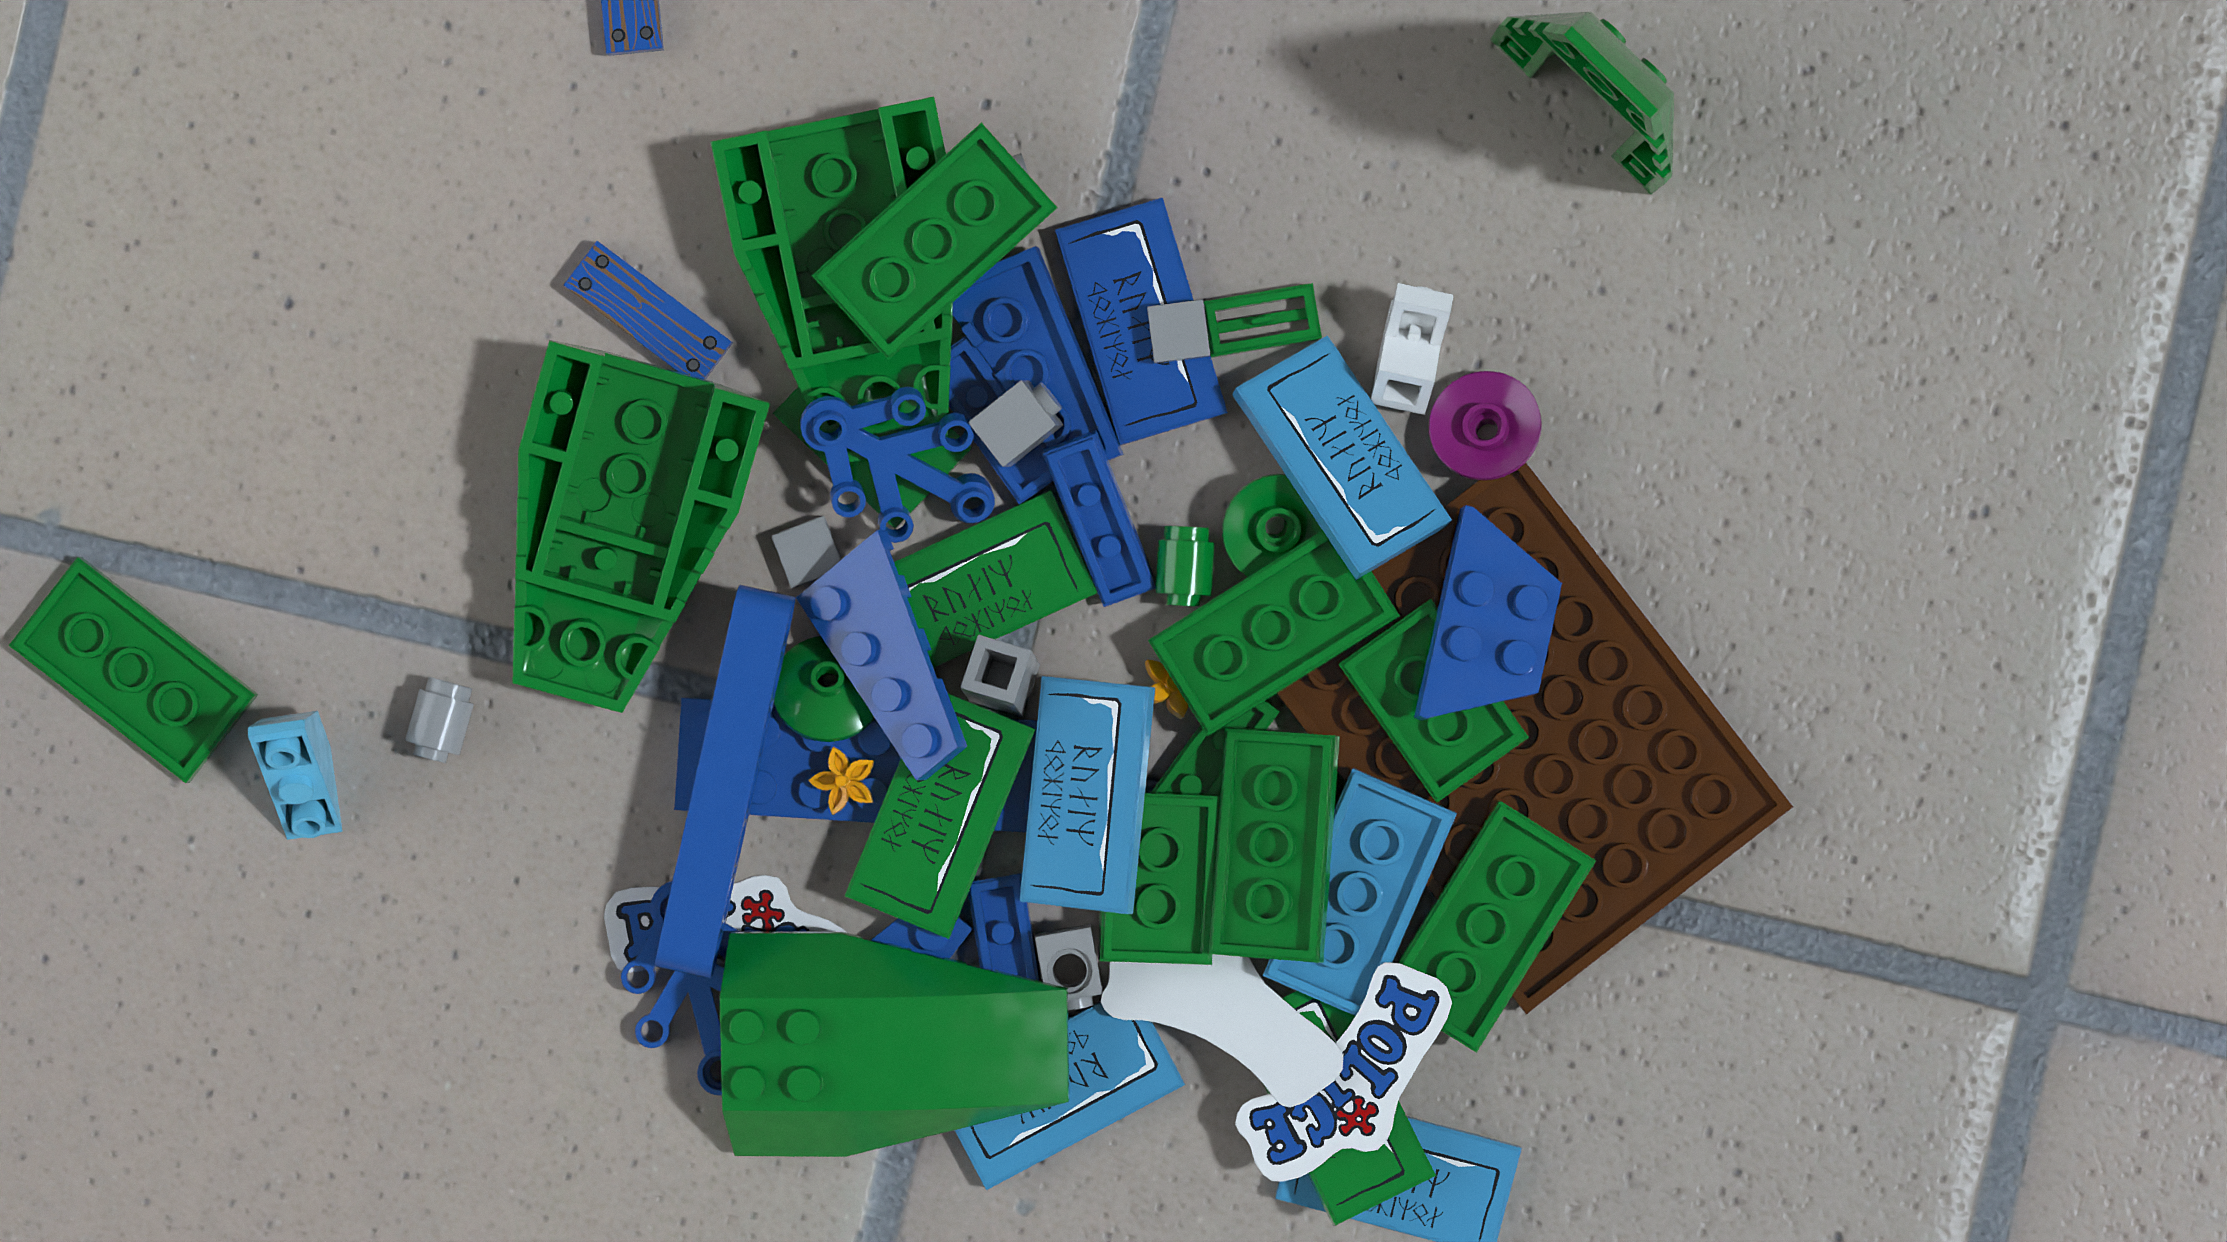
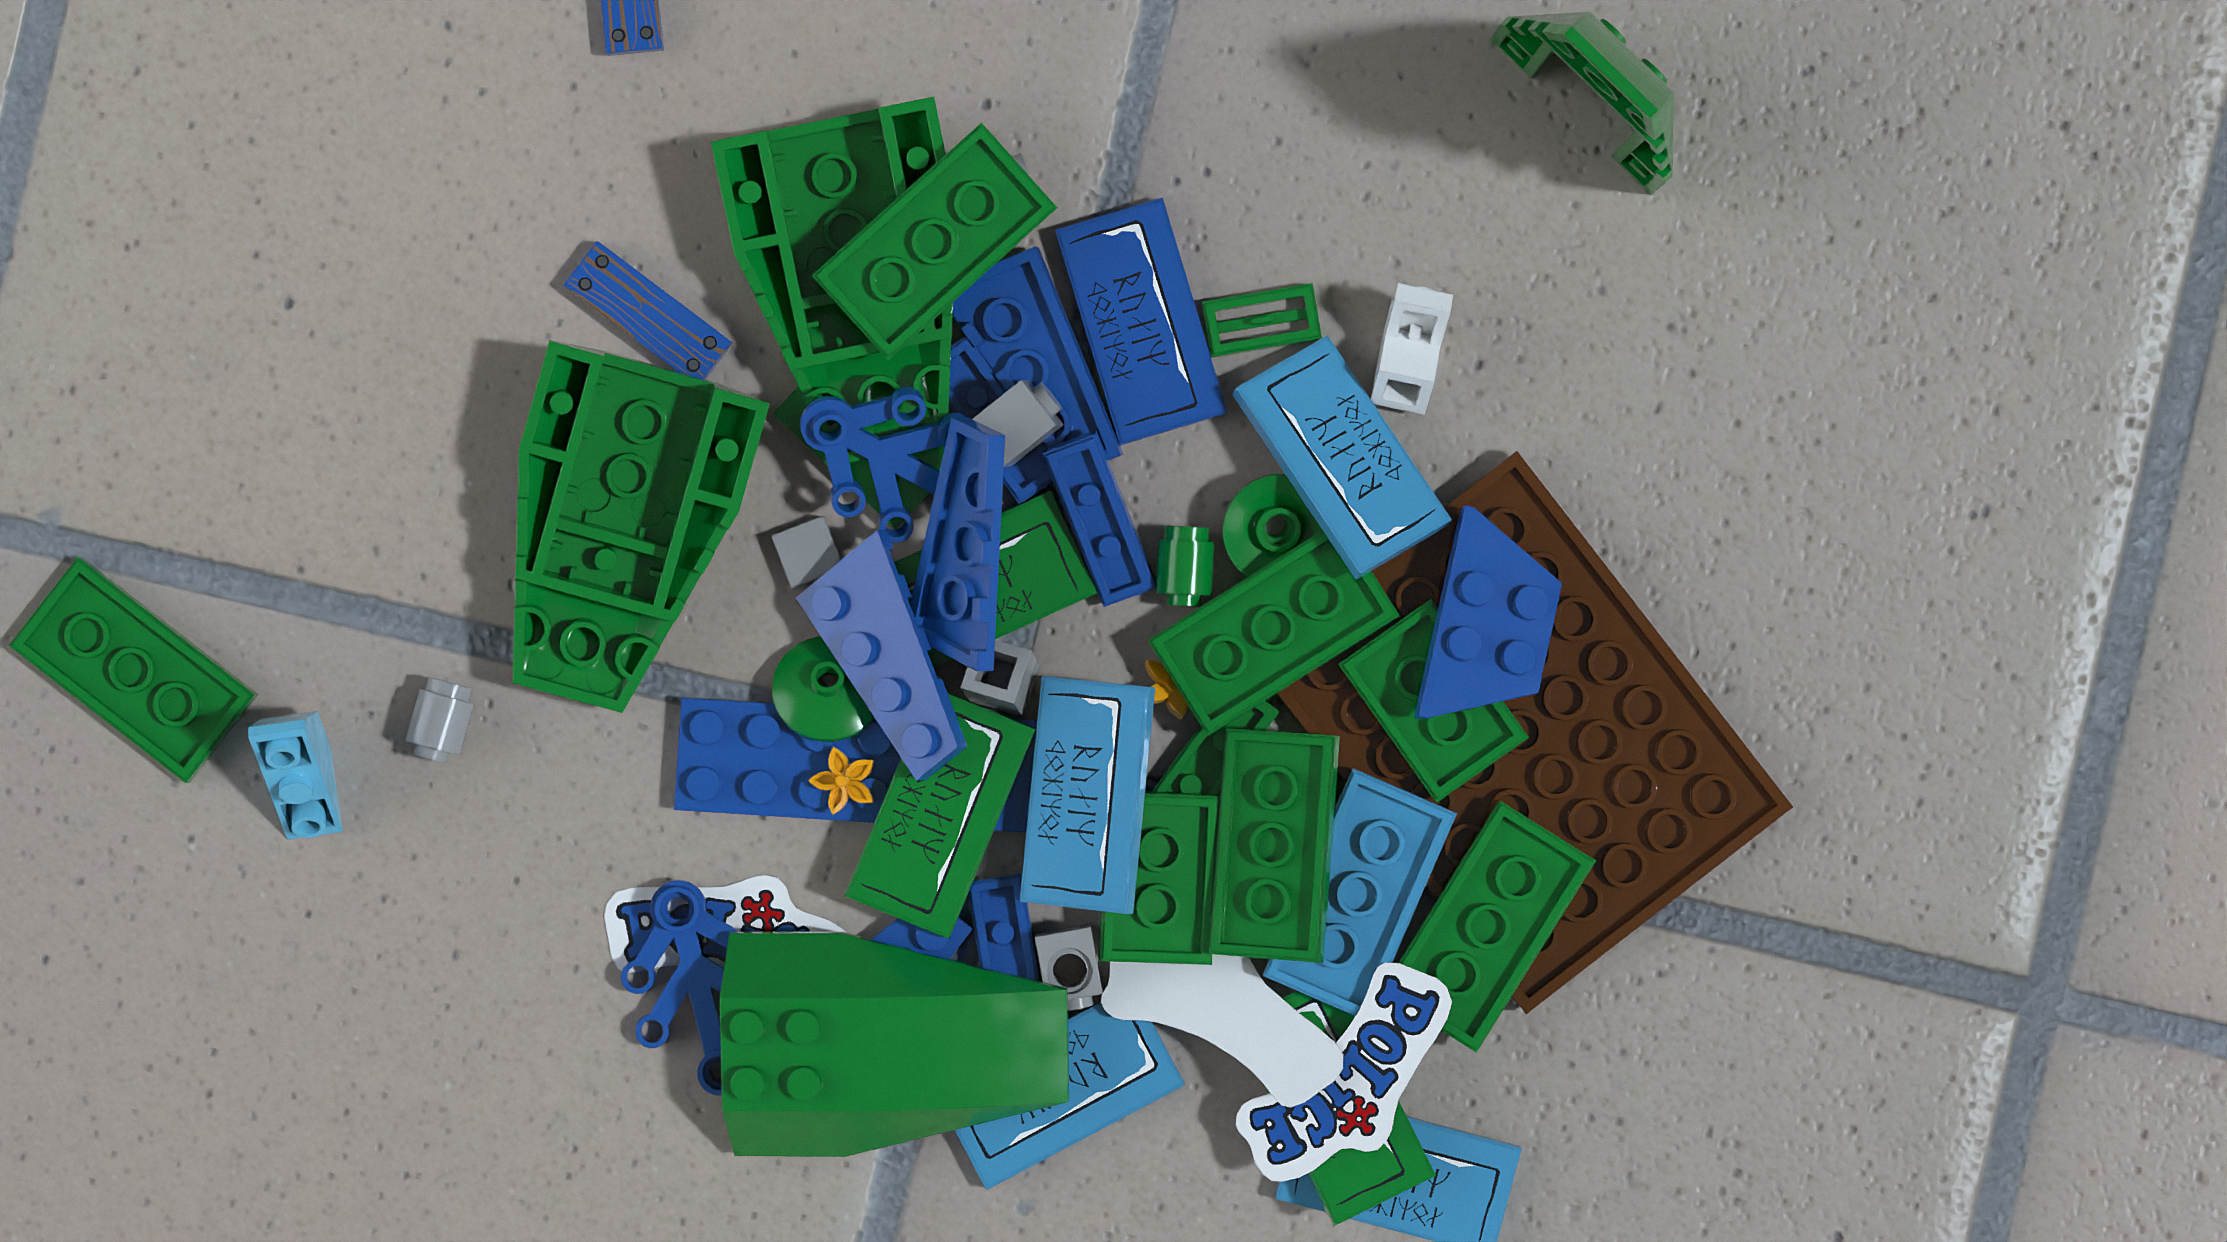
blue beam [655,585,796,979] -> none
light grey tile [1147,299,1210,364] -> none
magenta dish [1429,371,1542,480] -> none
none -> blue wing [910,417,1005,671]

